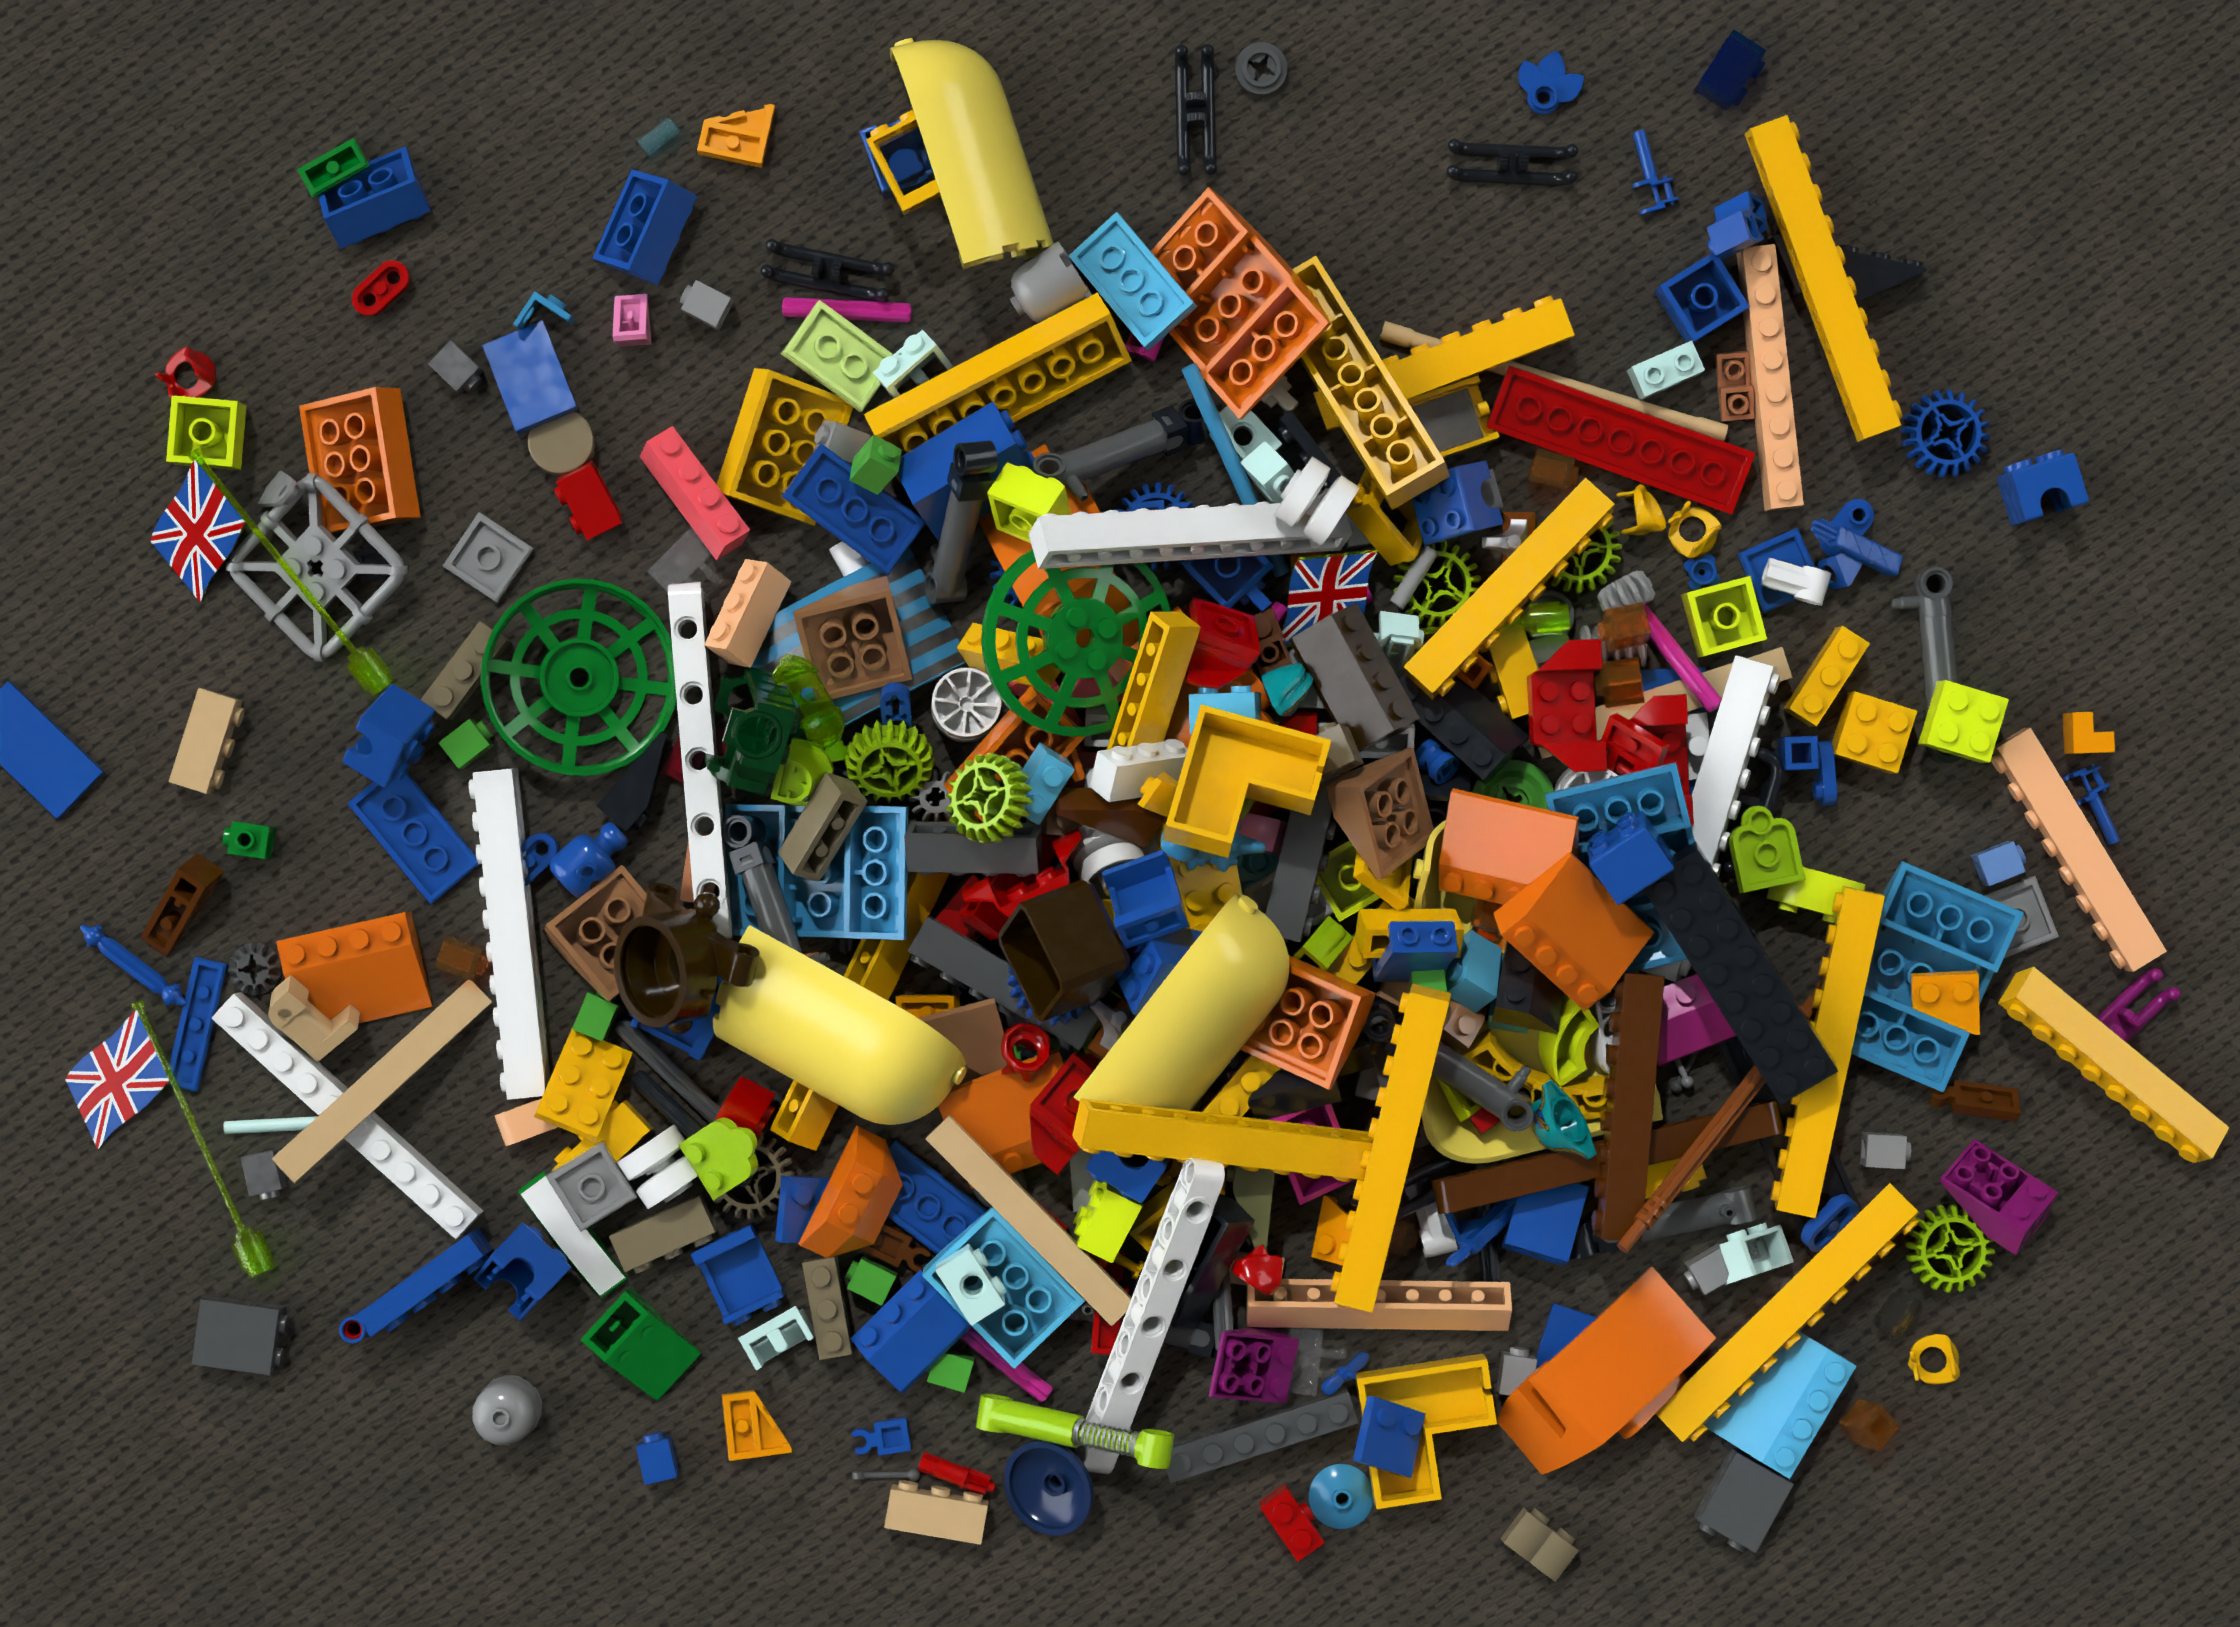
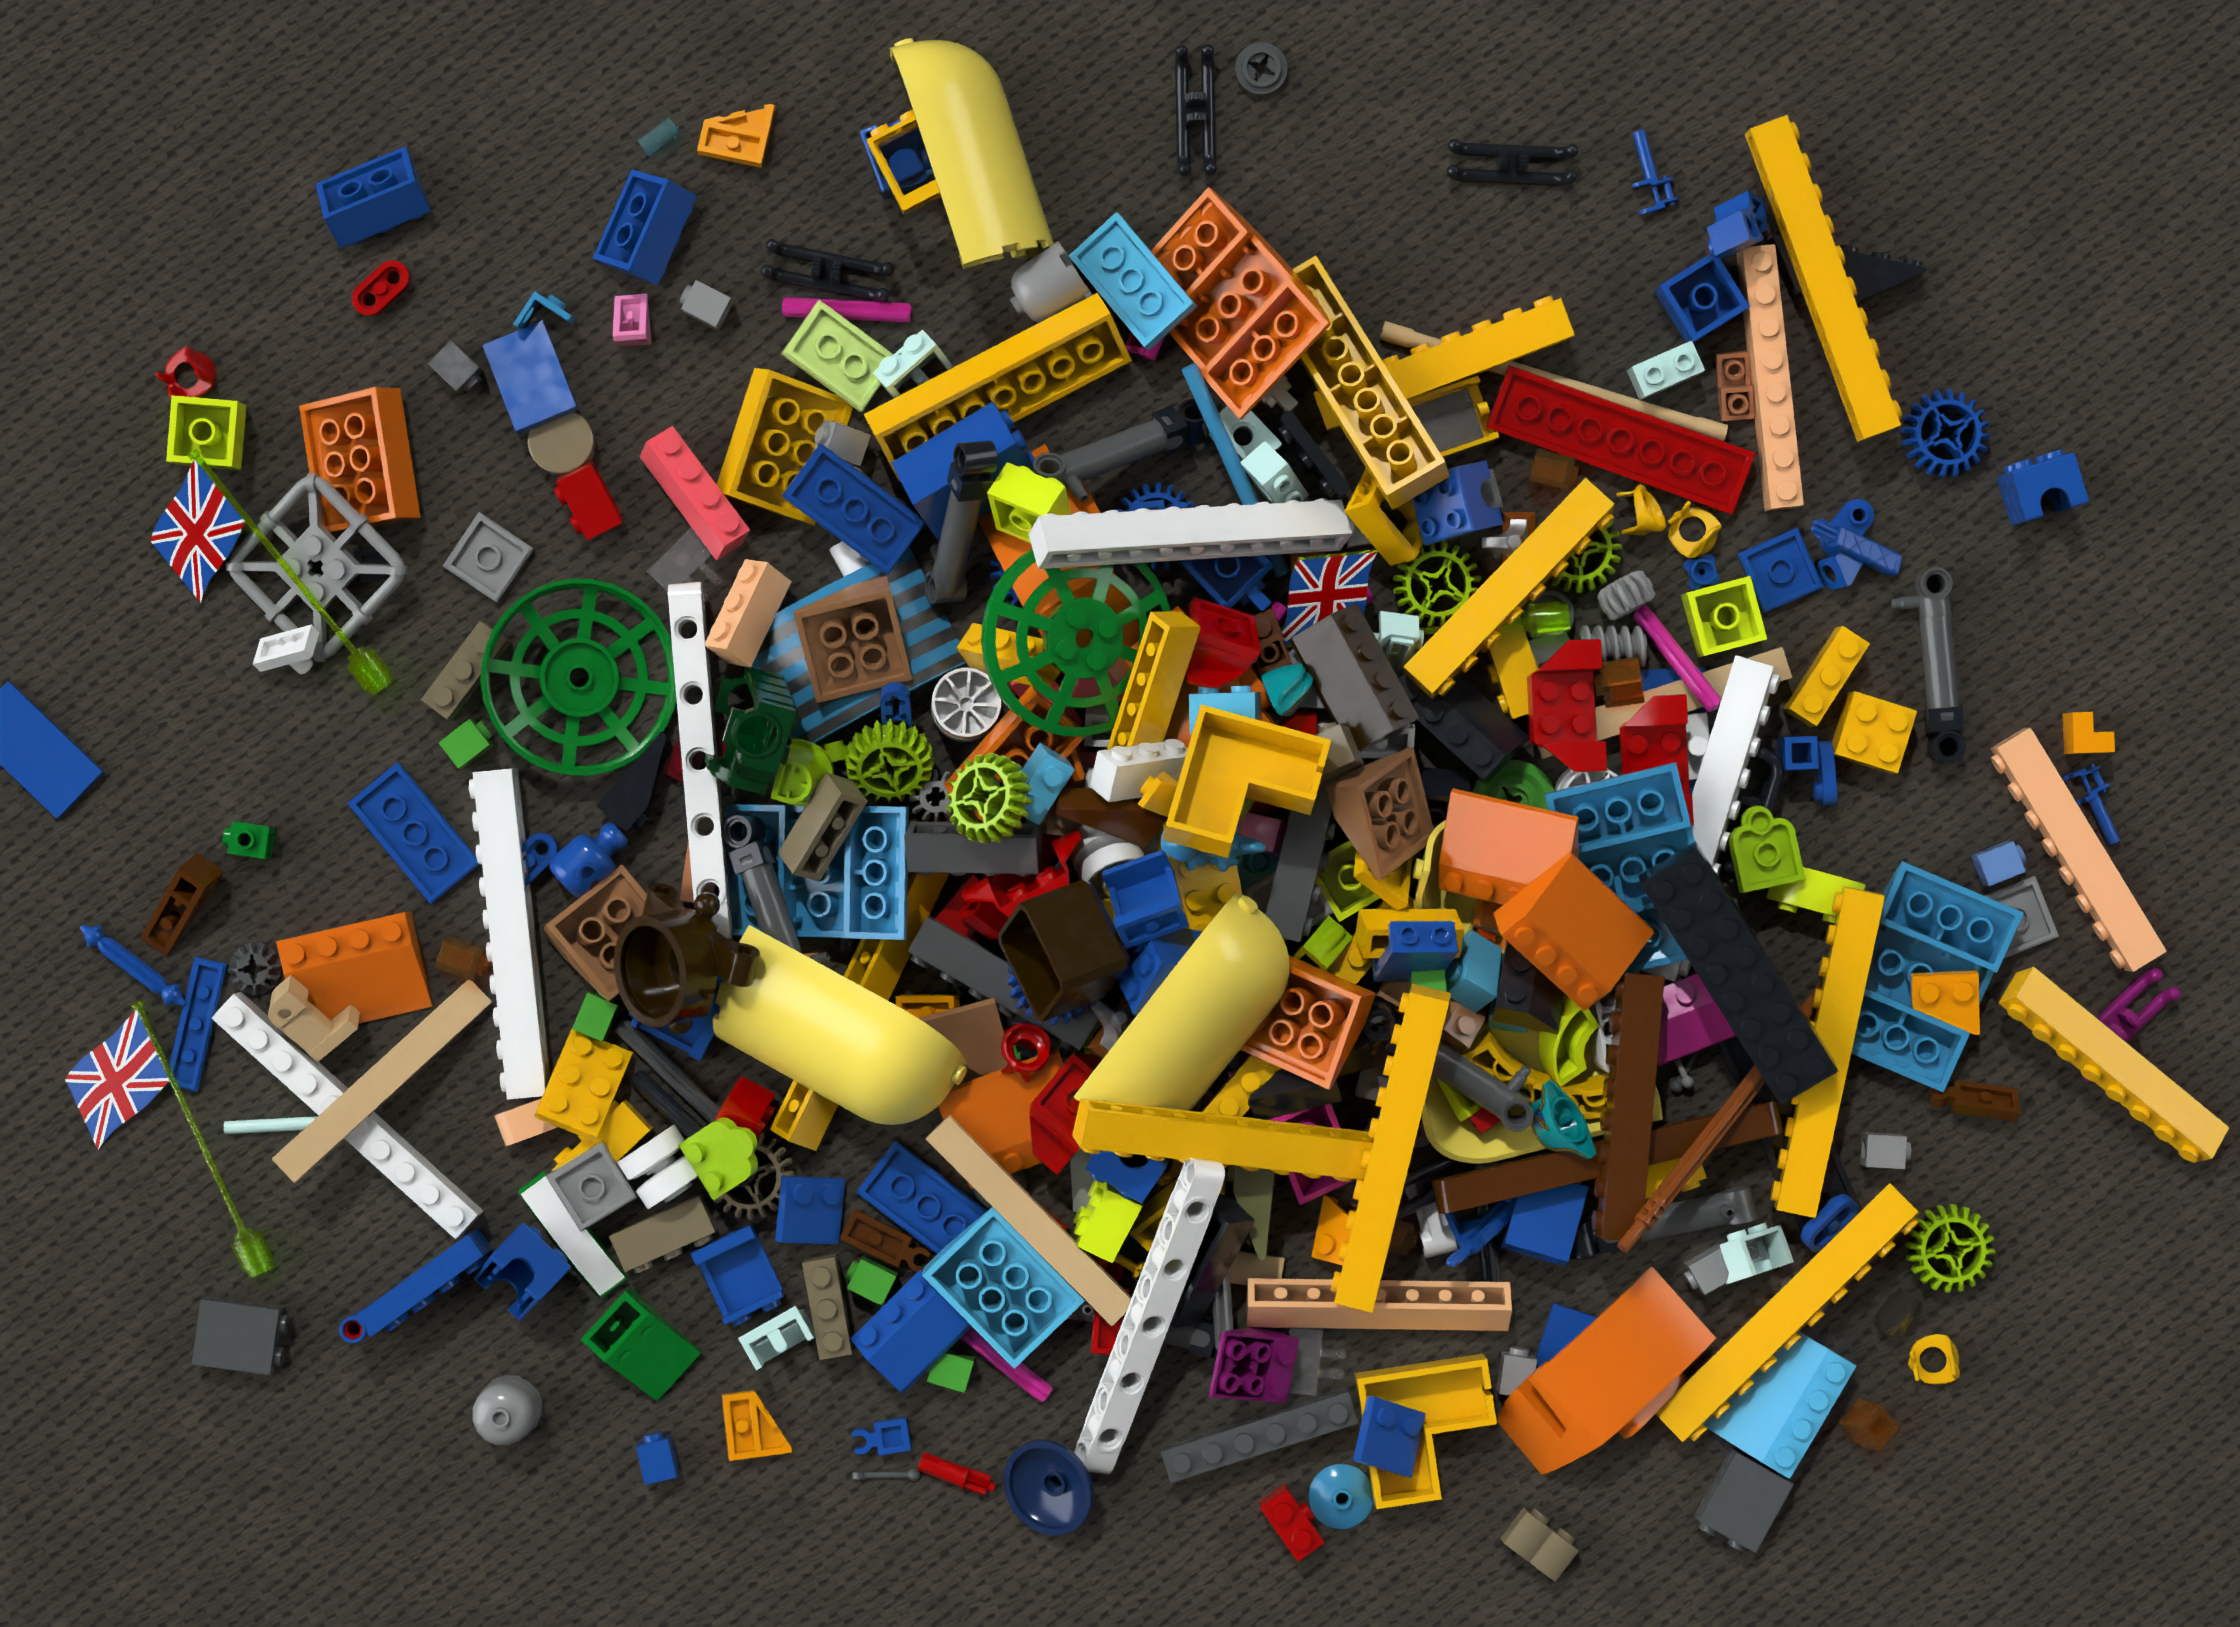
tan brick [169,688,245,794] -> none
flat silver brick [241,1148,288,1200] -> none
light grey piece [258,470,299,507] -> none
green slope [297,138,370,199] -> none
blue piece [343,684,435,788] -> none
clear neon green piece [772,654,844,748] -> none
orange wedge [798,1125,903,1258] -> none
bright green brick [849,435,902,495] -> none
tan brick [884,1480,989,1545] -> none
light aqua brick [935,1243,1007,1326] -> none
lime piece [976,1394,1175,1469] -> none
red piece [1231,1244,1283,1296] -> none
white wheel [1274,456,1360,546] -> none
blue piece [1321,1352,1369,1395] -> none
light grey piece [1389,546,1439,609] -> none
blue wheel [1415,738,1459,784] -> none
orange slope [1456,653,1493,690] -> none
blue plate [1518,51,1584,115] -> none
blue piece [1587,811,1674,905] -> none
clear orange brick [1597,602,1651,652] -> none
red plate [1601,713,1670,775] -> none
clear blue brick [1693,29,1767,111] -> none
white piece [1761,558,1831,606] -> none
neon yellow brick [1918,680,2009,763] -> none
magenta slope [1939,1139,2059,1255] -> none
none -> white tile [253,624,320,674]

